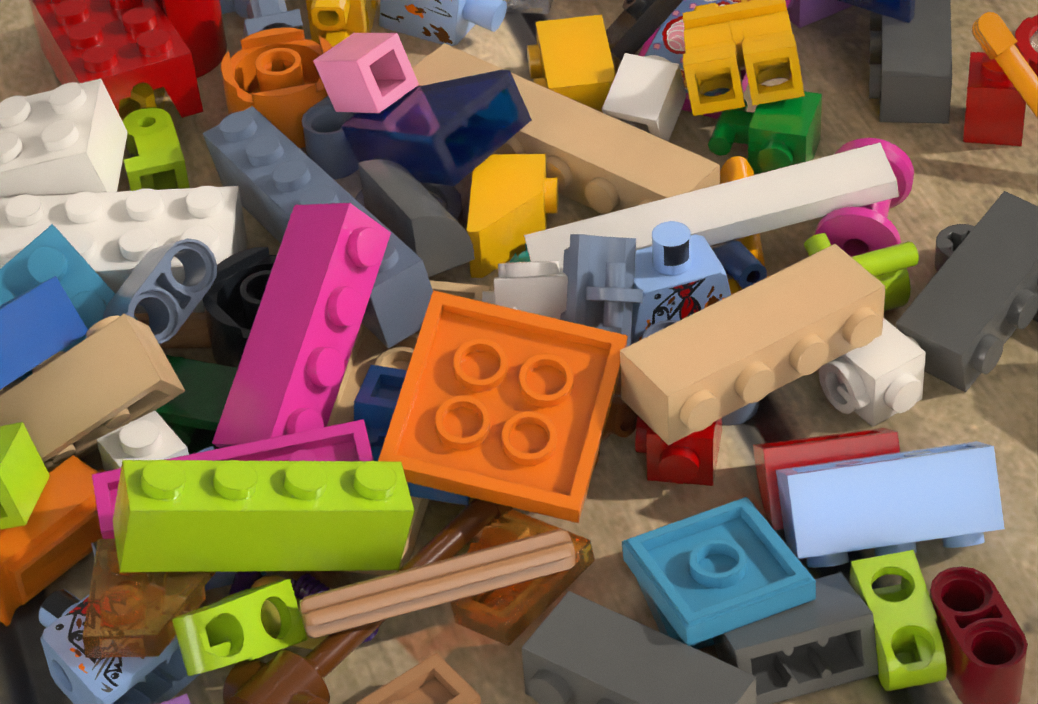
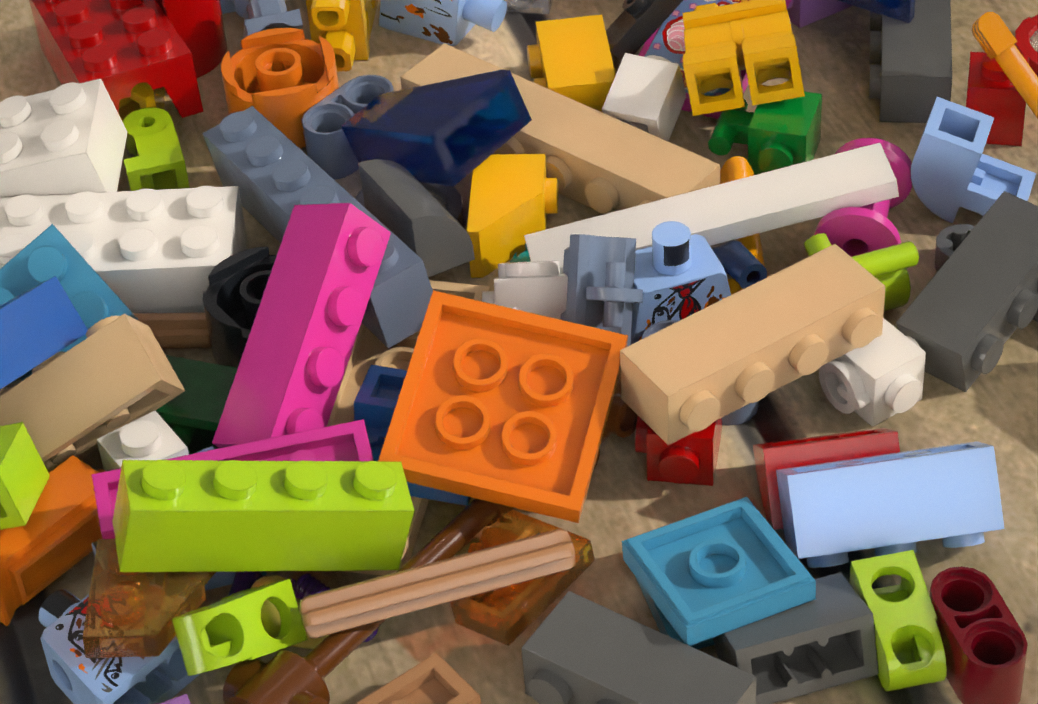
sand blue beam [103,238,217,344] -> none
bright pink brick [313,33,419,113] -> none
none -> light blue brick [911,97,1036,223]

